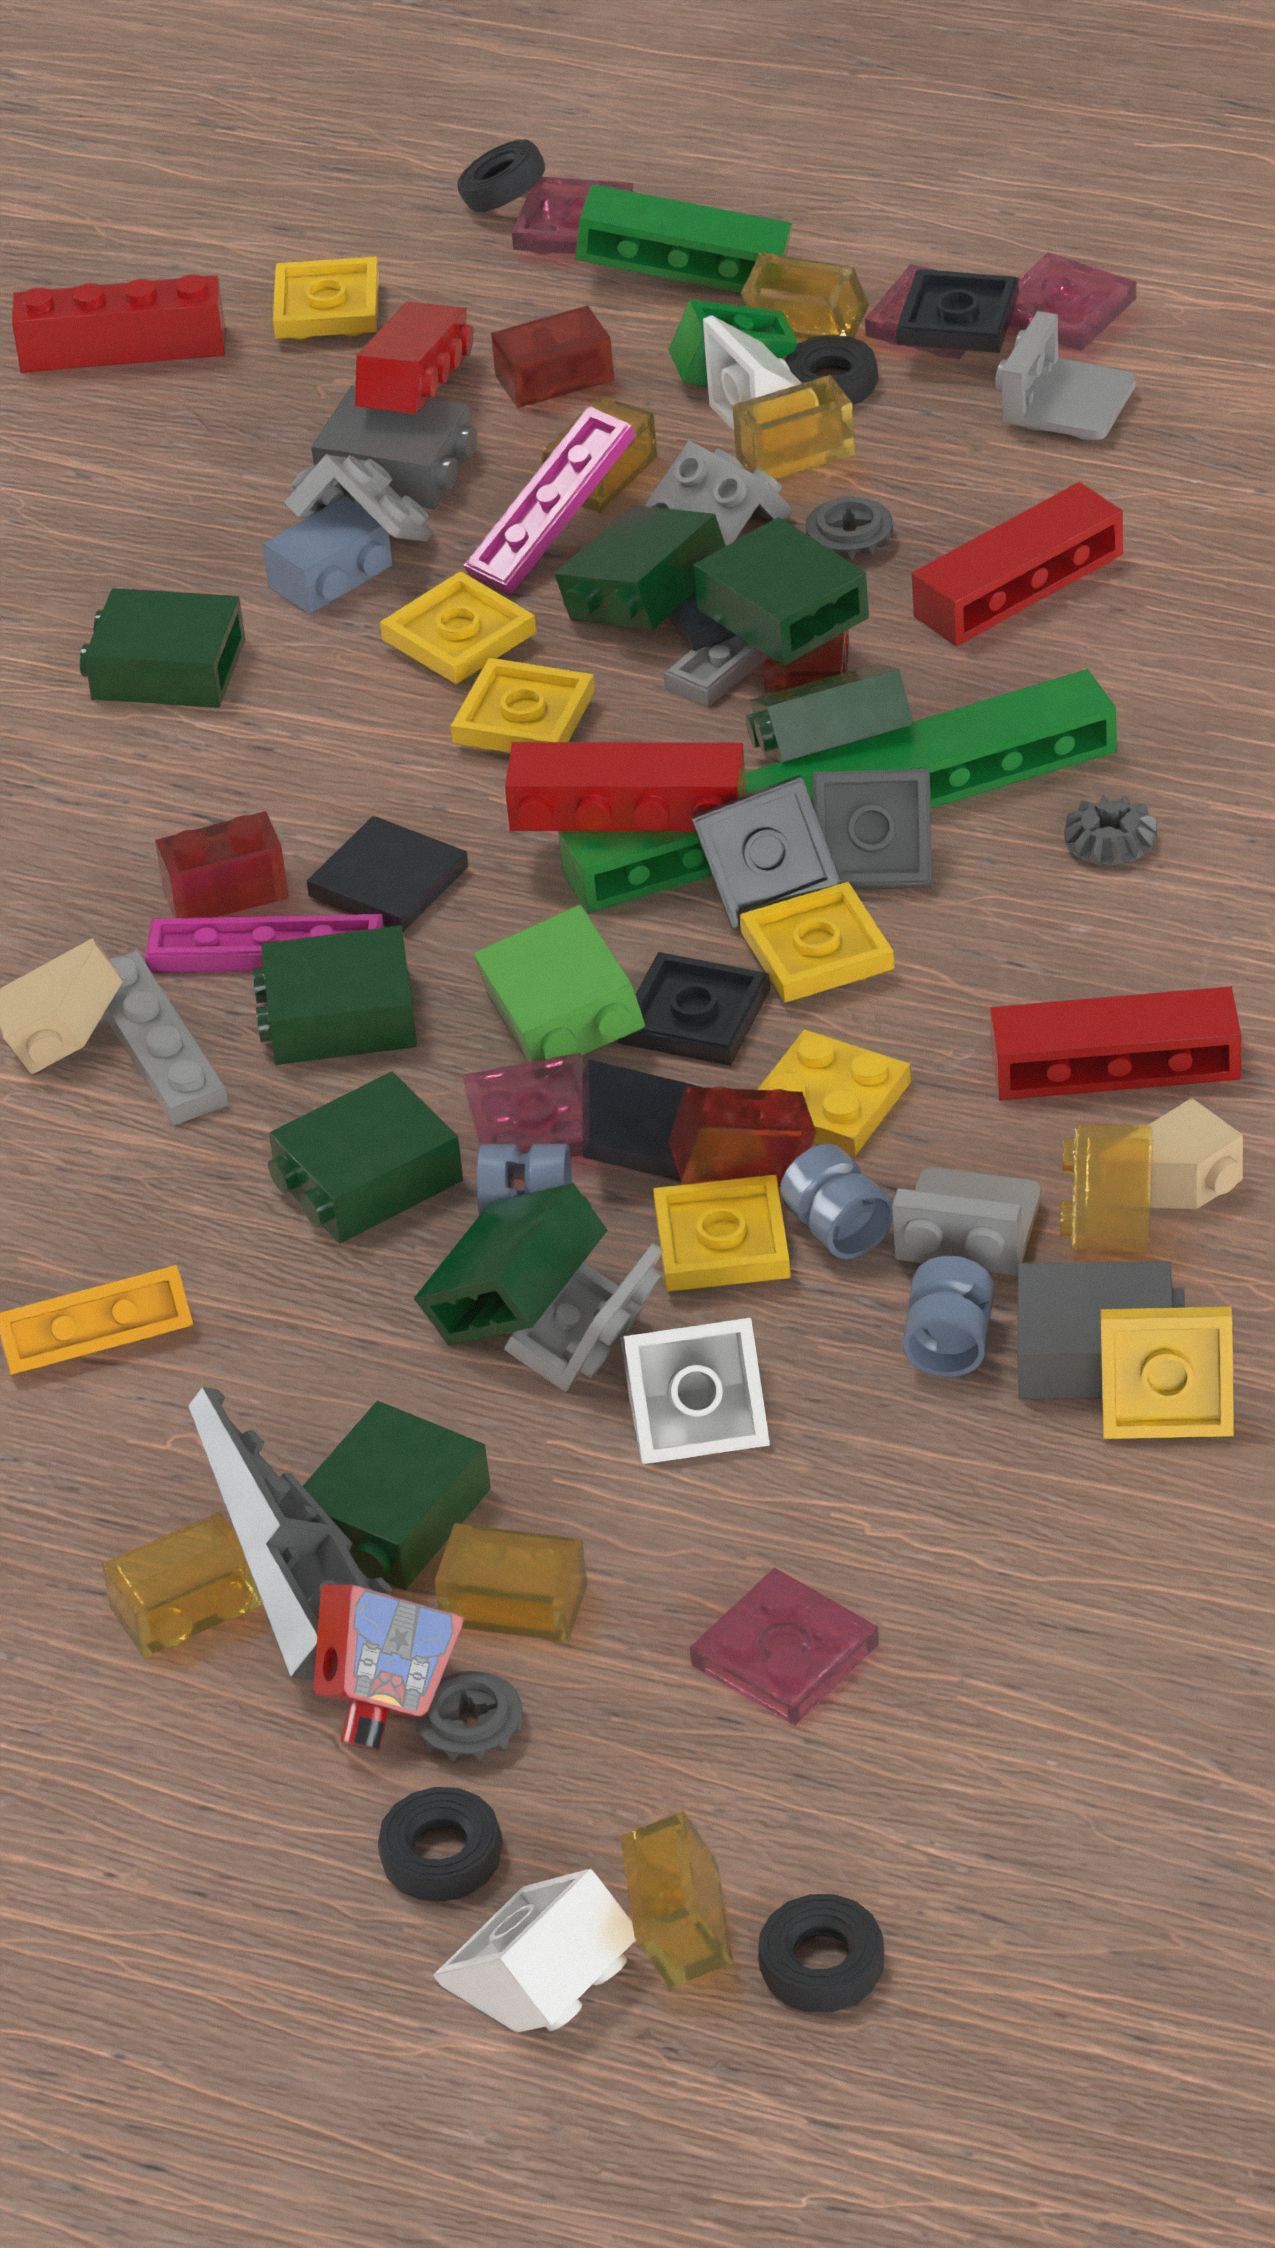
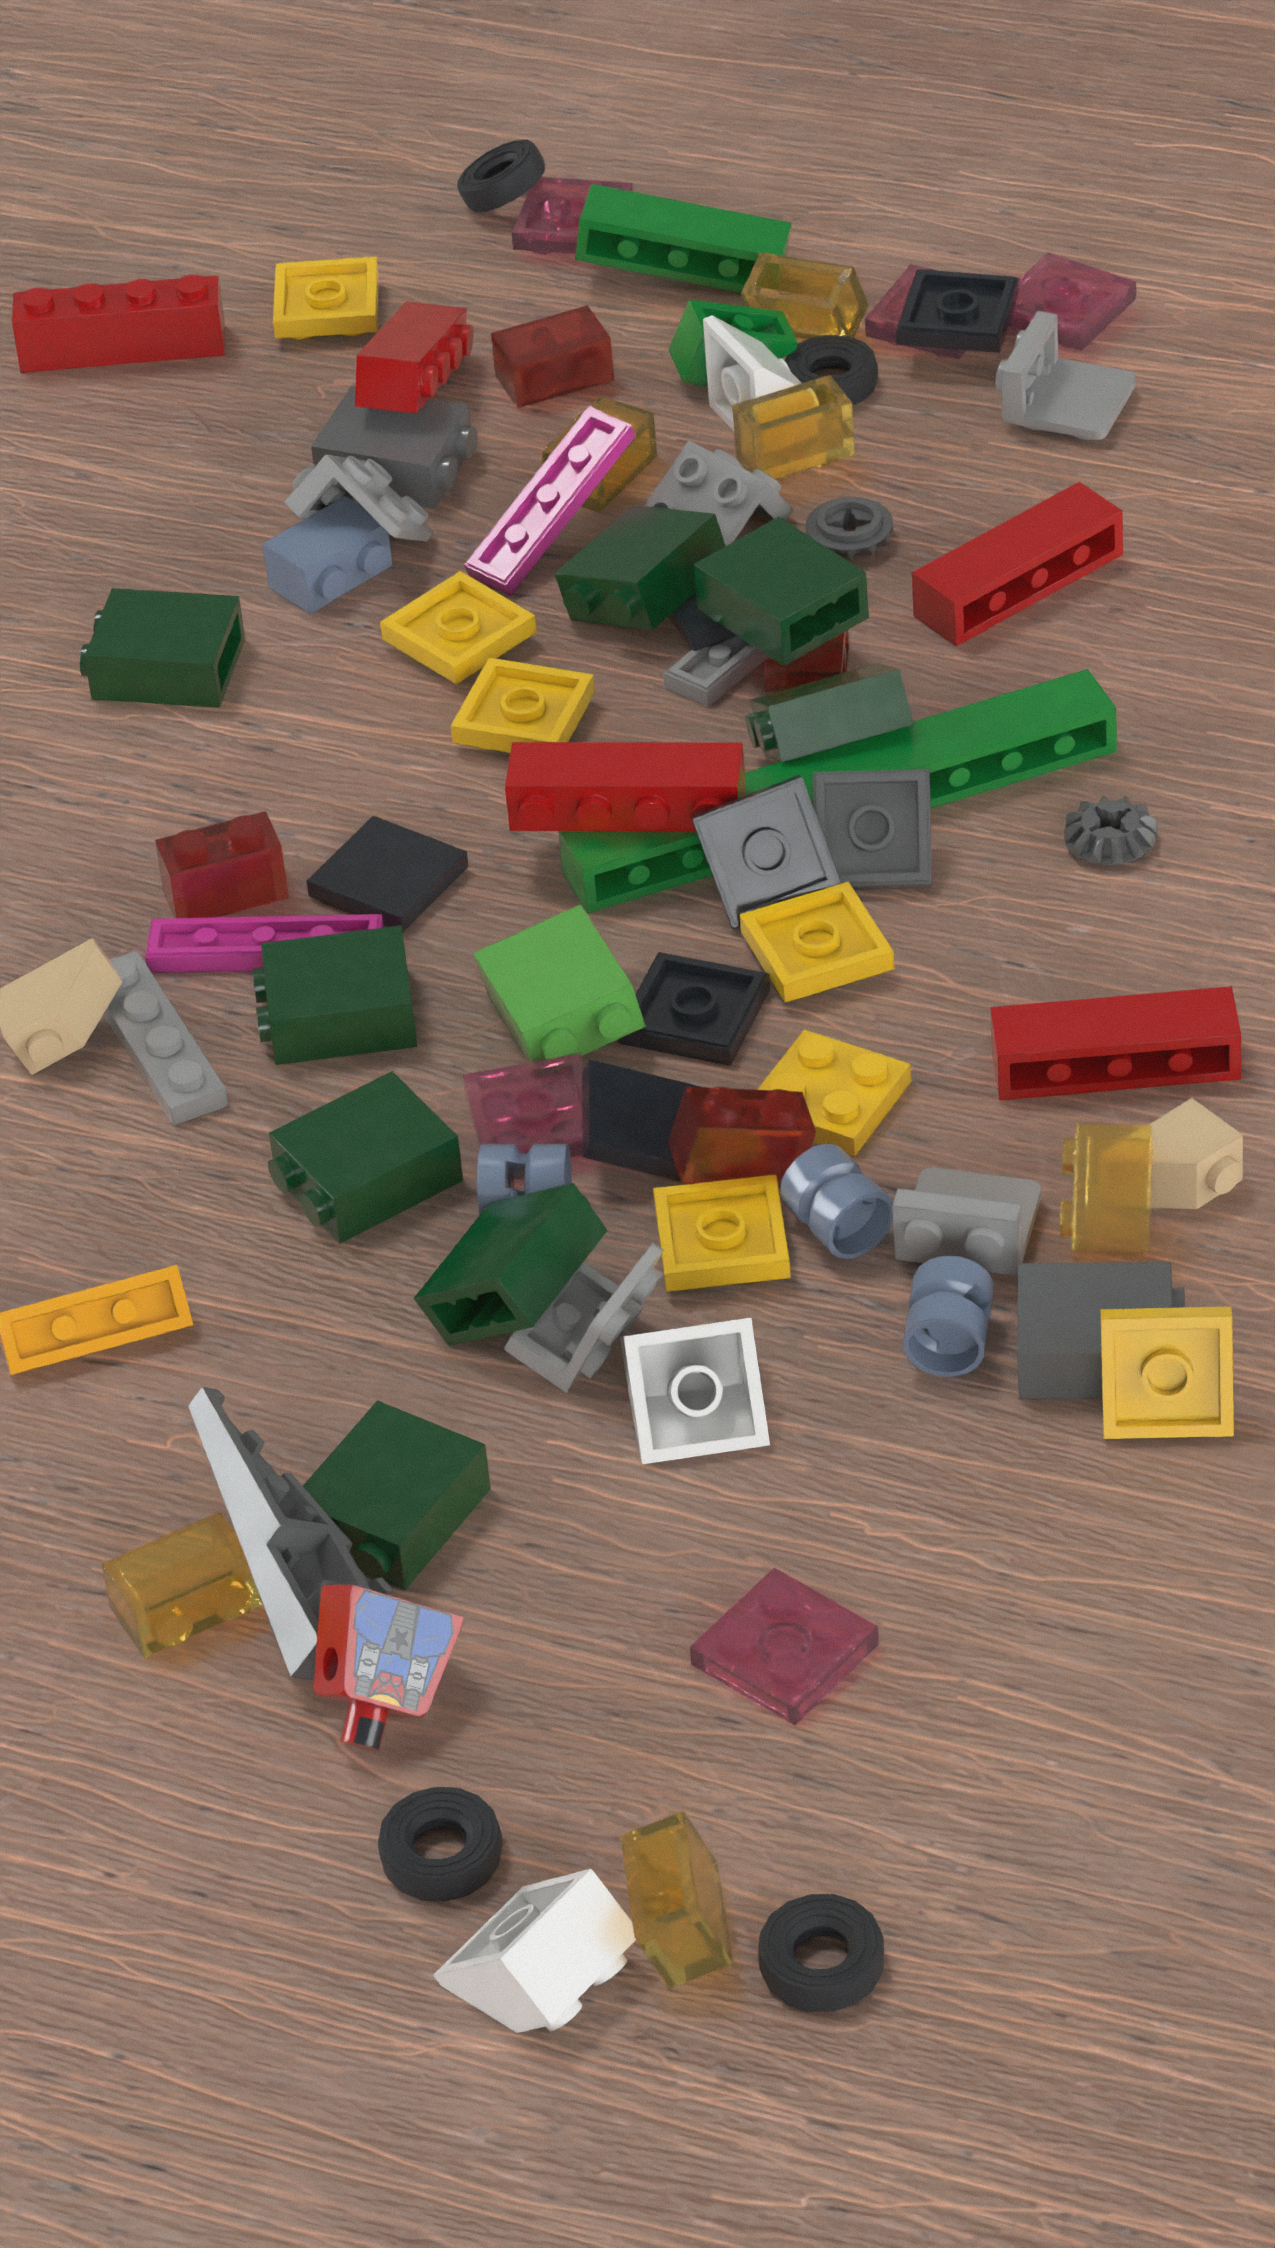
dark grey gear [415,1671,522,1763] -> none
clear yellow piece [435,1523,587,1642] -> none

